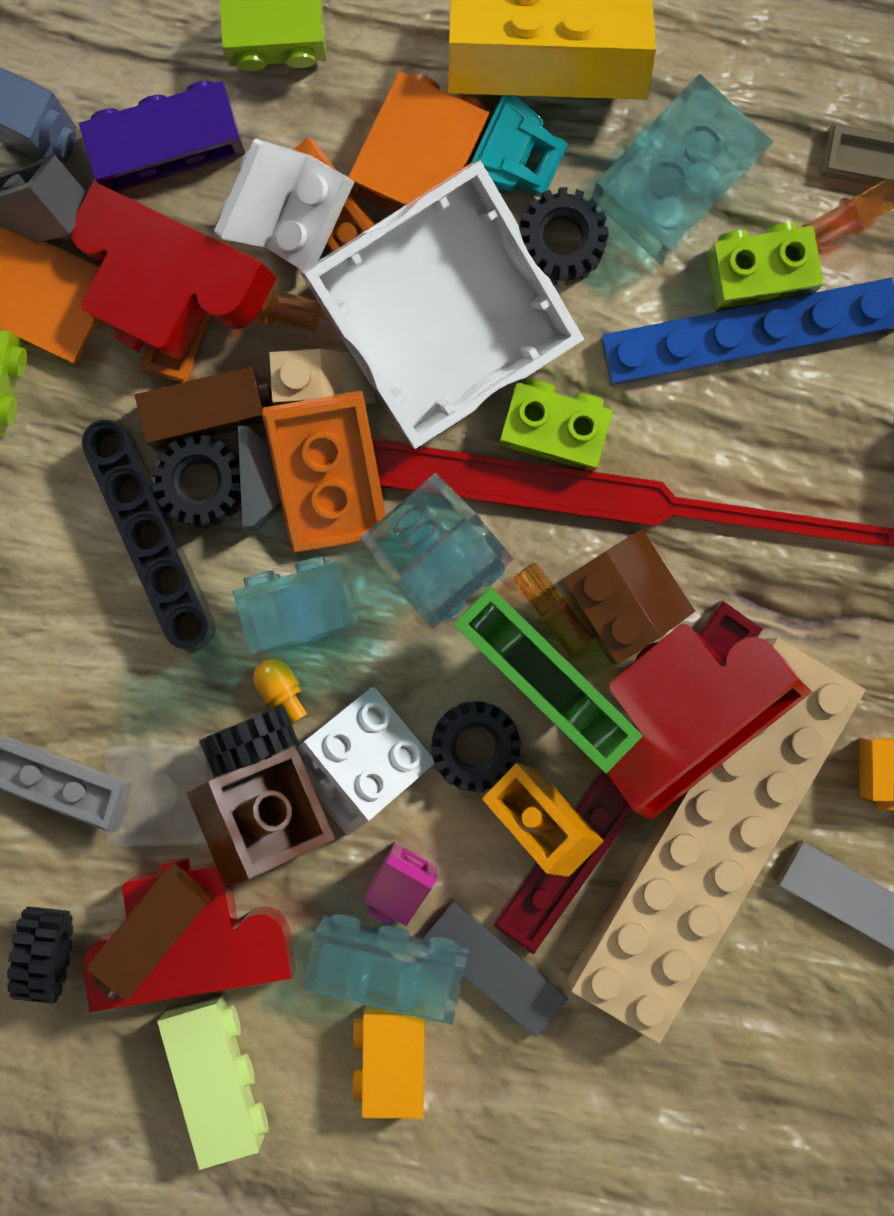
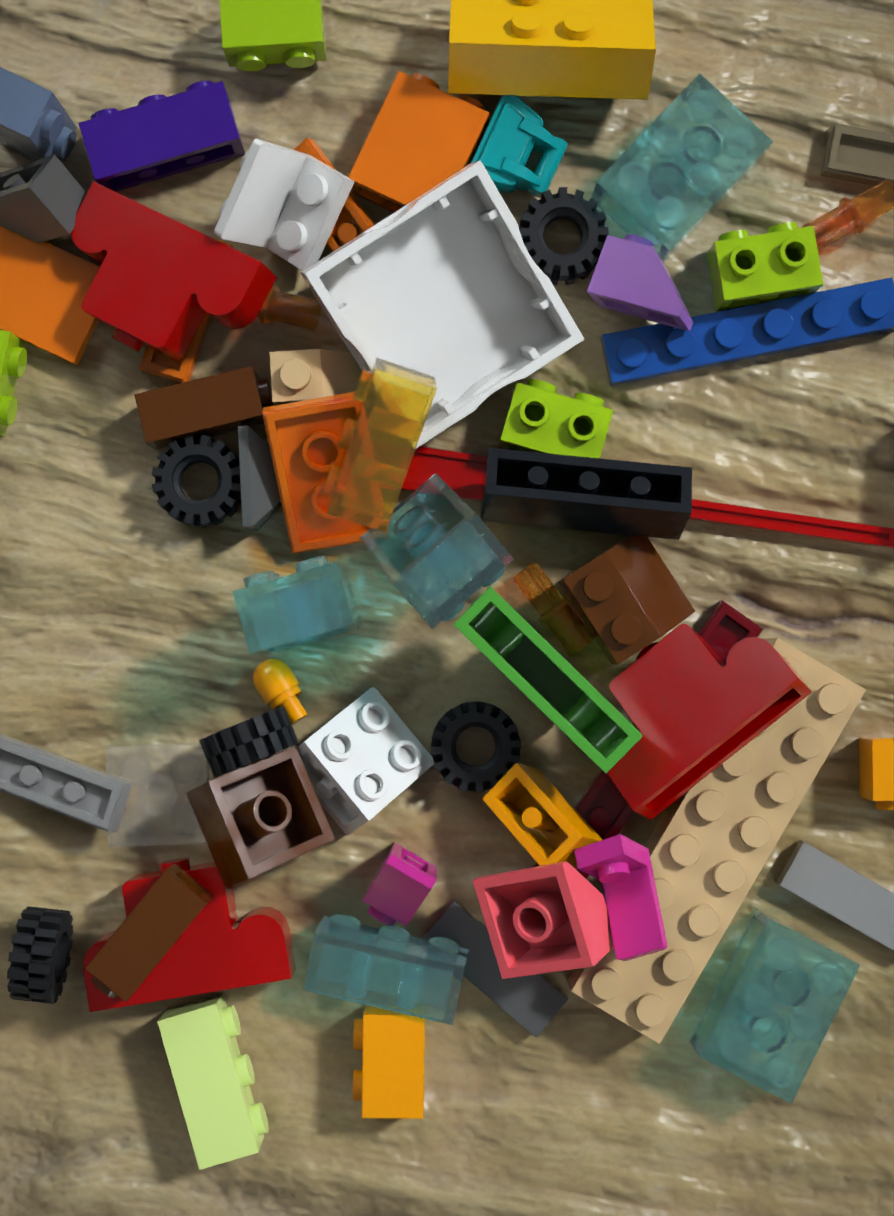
black beam [82,419,216,649] -> none
none -> clear yellow brick [321,357,437,532]
none -> coral slope [472,861,614,979]
none -> black brick [480,448,692,540]
none -> dark pink bracket [574,834,667,961]
none -> medium lavender slope [587,234,693,332]
none -> clear light blue brick [690,909,860,1104]

